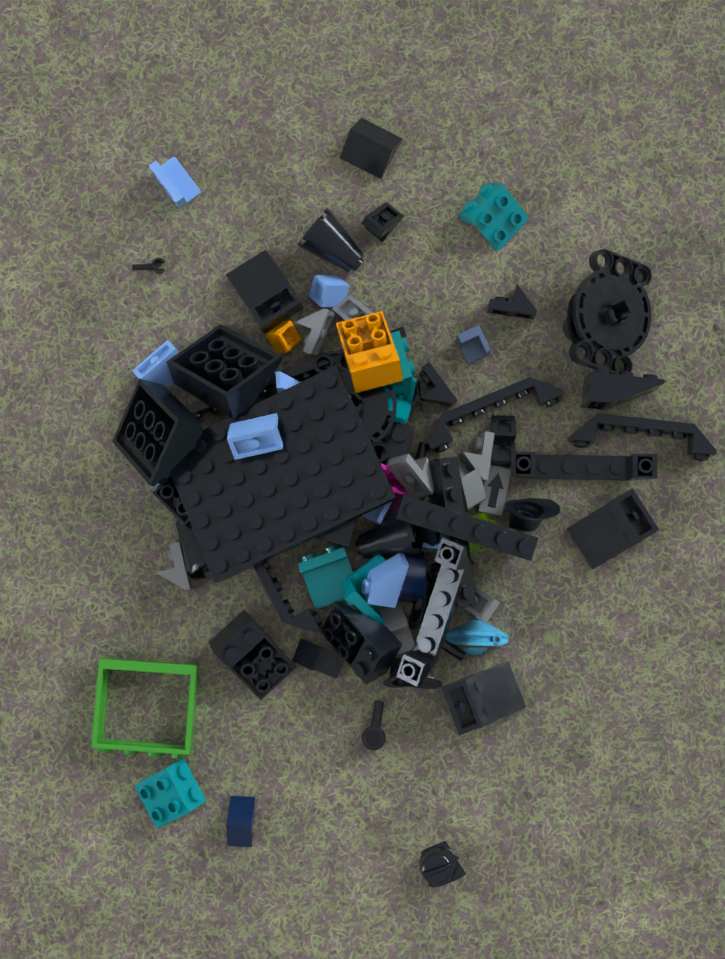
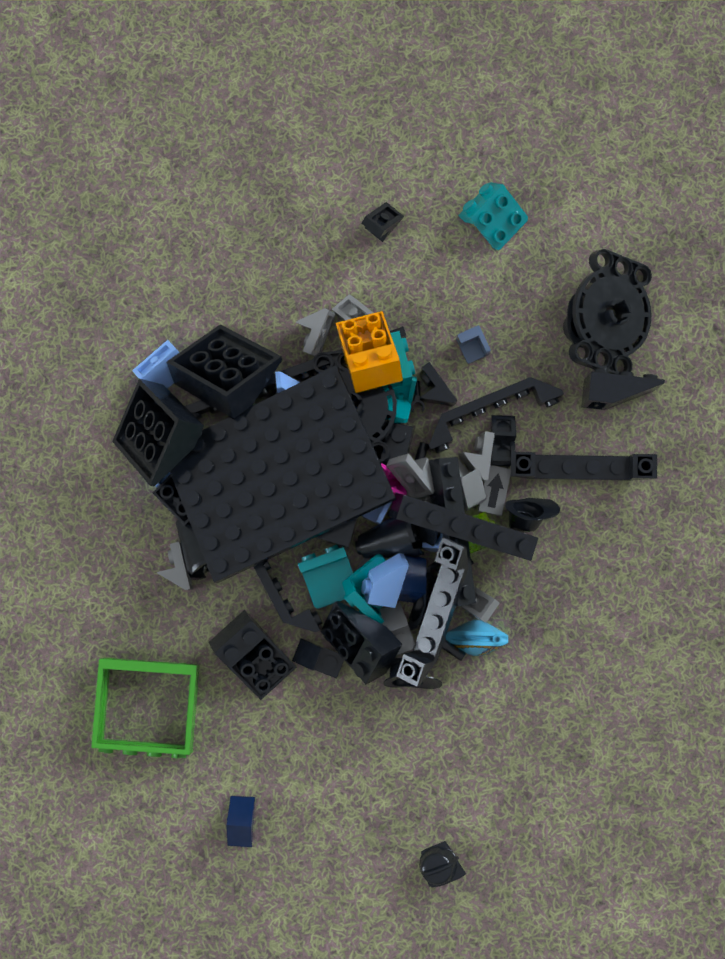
black hand [132,258,165,274] -> none
teal bracket [135,758,206,828] -> none
light blue panel [149,157,201,209] -> none
black slope [226,250,303,333] -> none
light blue panel [227,413,283,460] -> none
light orange slope [265,320,302,354] -> none
black cone [297,208,364,272] -> none
light blue panel [308,275,350,307] -> none
black slope [340,118,403,179] -> none
black plate [362,701,386,750] -> none
black slope [441,661,526,735] -> none
black slope [487,284,537,320] -> none
black slope [567,488,659,569] -> none
black slope [568,413,717,461] -> none

